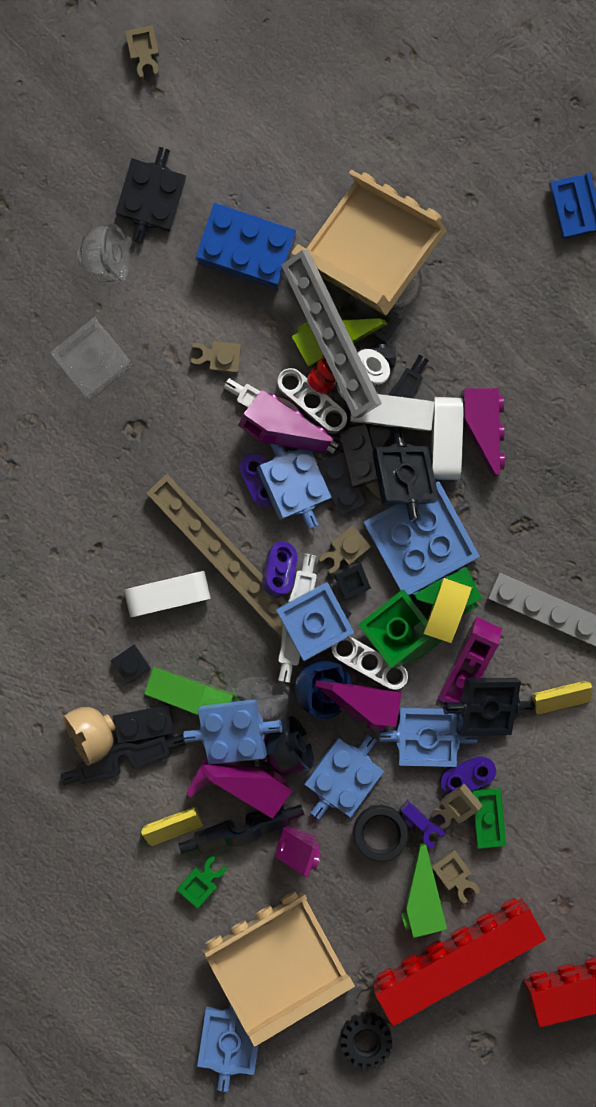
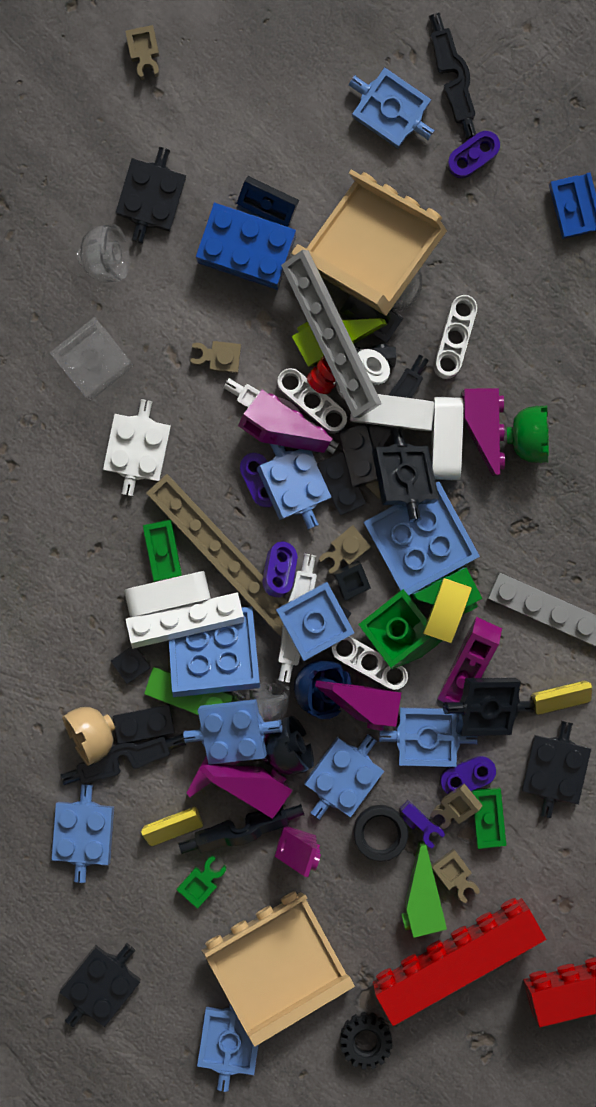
none -> medium blue plate [52,784,114,883]
none -> black plate [59,943,141,1027]
none -> white plate [103,399,171,496]
none -> white plate [126,593,245,649]
none -> green plate [143,520,183,581]
none -> medium blue plate [169,607,260,697]
none -> black plate [236,176,299,227]
none -> medium blue plate [348,67,435,149]
none -> black piece [429,13,477,139]
none -> white beam [434,295,477,379]
none -> dark purple plate [448,131,500,178]
none -> green cylinder [507,406,549,463]
none -> black plate [522,721,591,818]

